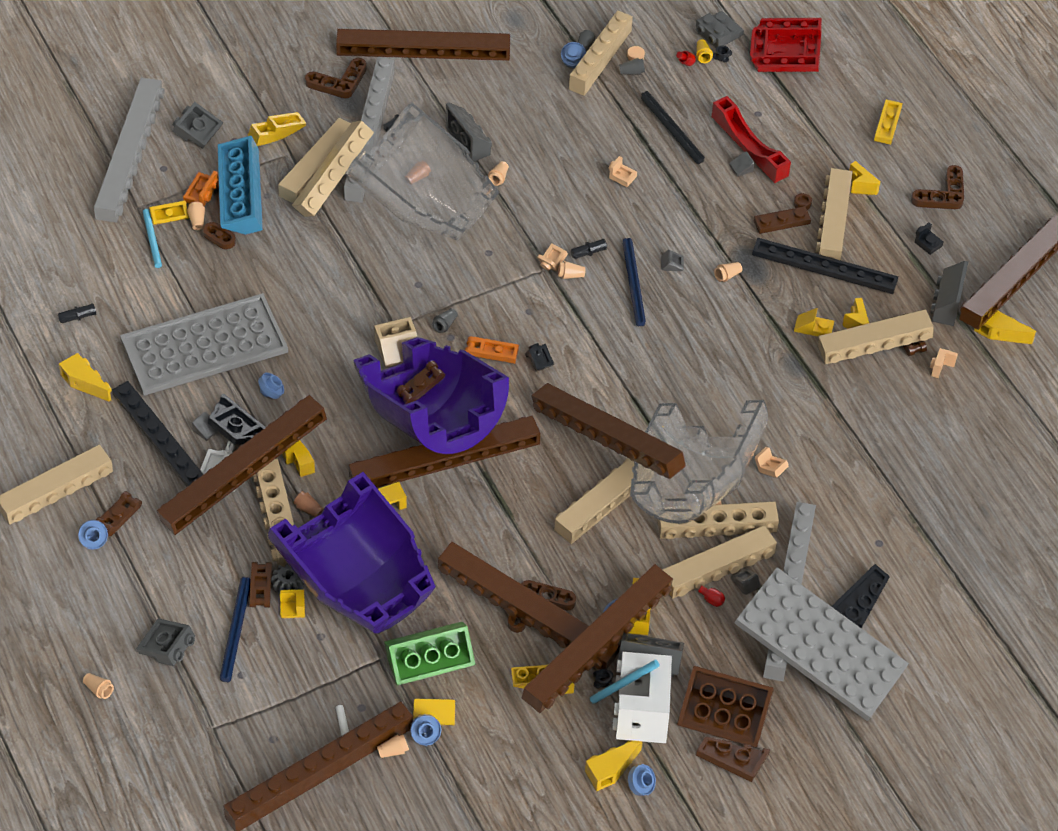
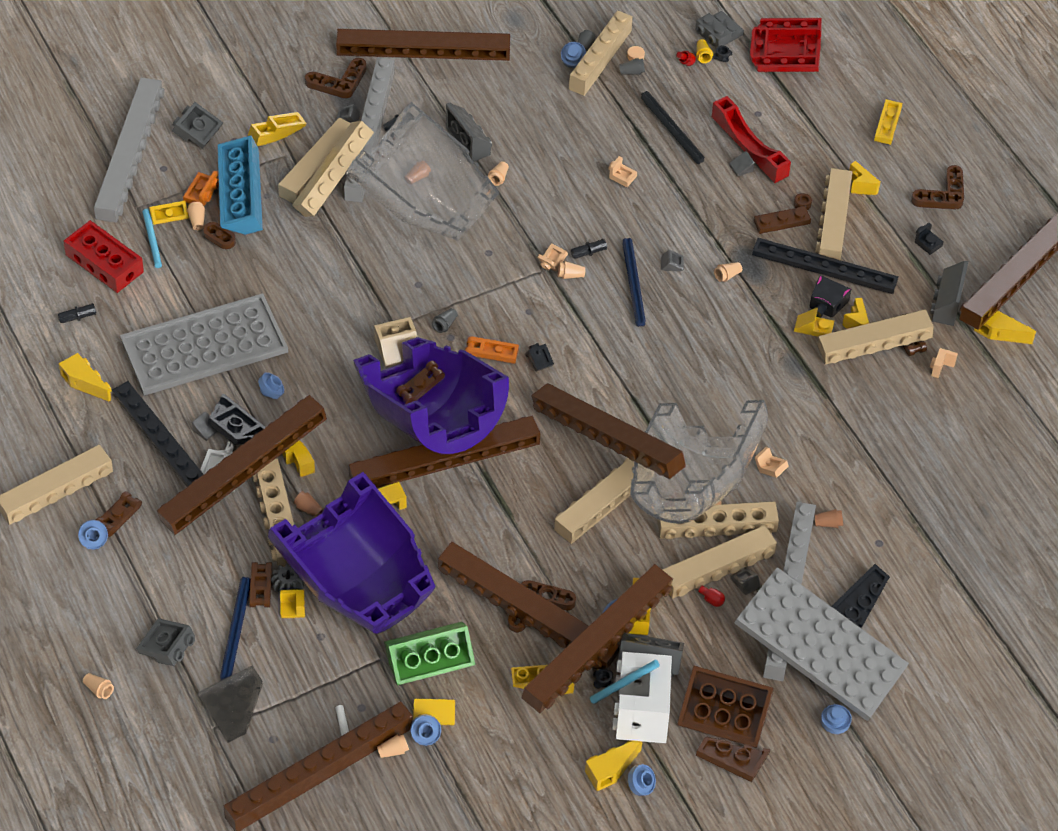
none -> red brick [63,220,144,293]
none -> clear smoke plate [198,665,263,743]
none -> flat silver slope [336,104,360,123]
none -> black torso [809,275,852,318]
none -> nougat cone [815,509,843,528]
none -> medium blue plate [821,704,852,734]

